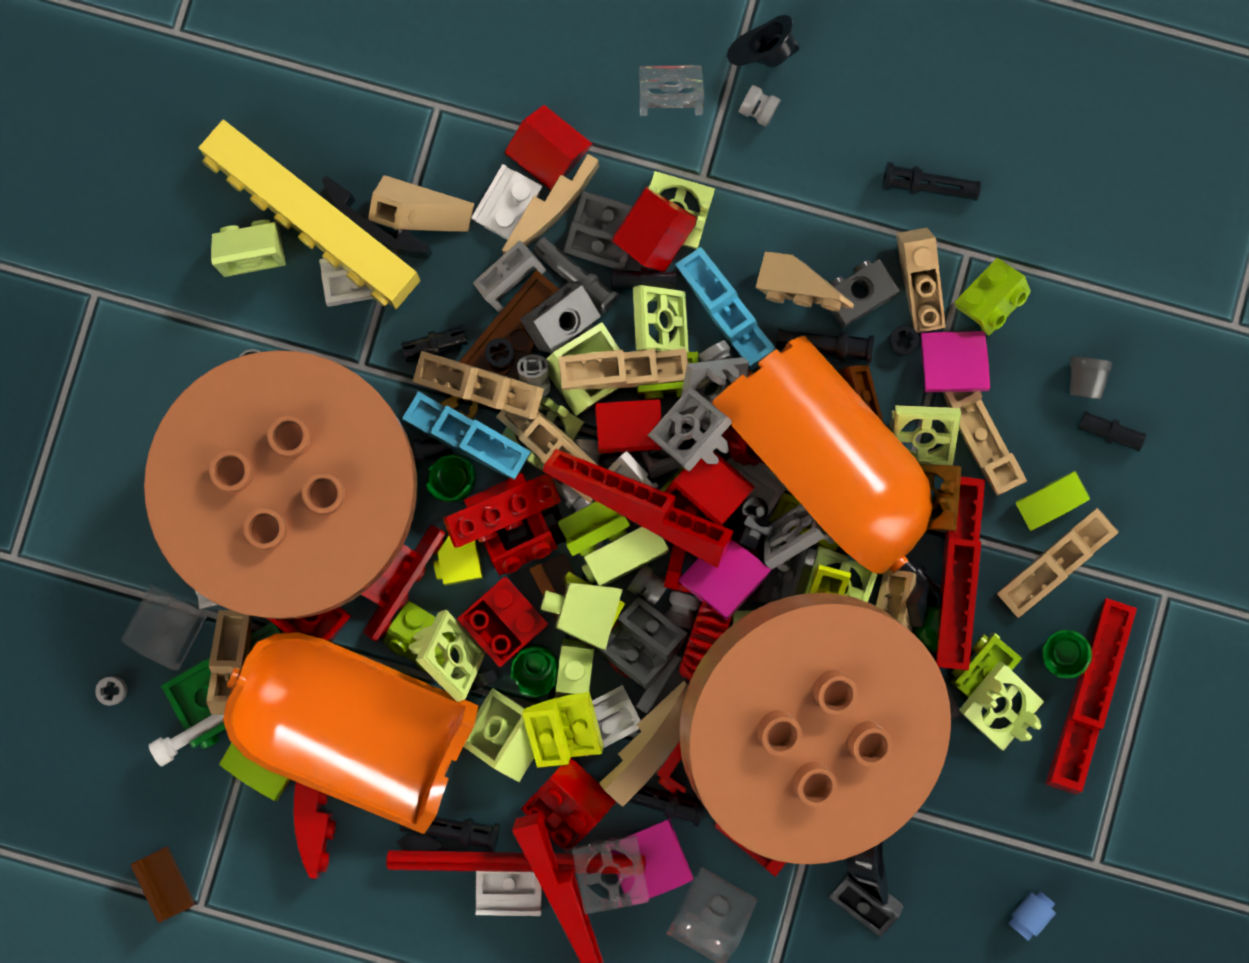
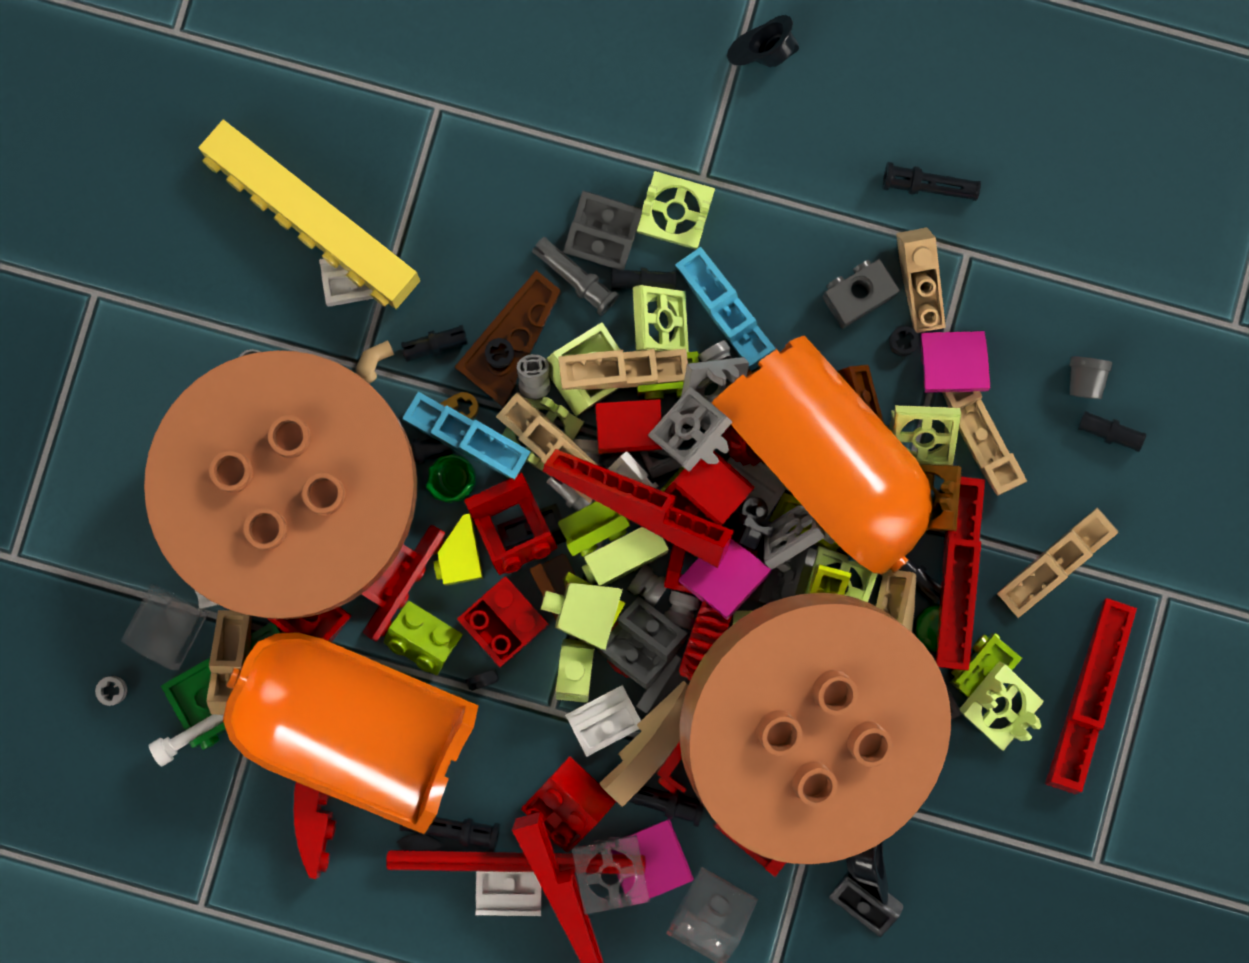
reddish brown panel [130,846,196,923] -> none
yellowish green slope [211,220,286,277] -> none
lime slope [219,743,290,801] -> none
black slope [322,176,432,259] -> none
tan slope [368,175,474,232] -> none
yellowish green piece [408,610,486,702] -> none
tan slope [412,351,544,420] -> none
red bracket [444,473,561,548] -> none
yellowish green slope [463,688,534,782] -> none
white plate [471,164,543,240] -> none
light grey hinge [473,240,546,312] -> none
tan slope [502,154,599,255] -> none
red slope [504,105,593,191] -> none
green hair [511,644,559,698] -> none
brick [520,283,601,353] -> none
neon yellow slope [522,692,604,768] -> none
red slope [611,186,698,272] -> none
clear piece [639,65,704,116] -> none
light grey wheel [738,85,781,127] -> none
tan slope [755,251,854,311] -> none
black pin [776,329,874,364] -> none
black tile [906,581,930,628] -> none
lime bracket [954,257,1031,336] -> none
medium blue brick [1008,891,1056,941] -> none
lime slope [1016,471,1090,531] -> none
green hair [1042,629,1092,678] -> none
none -> tan arm [356,340,394,383]

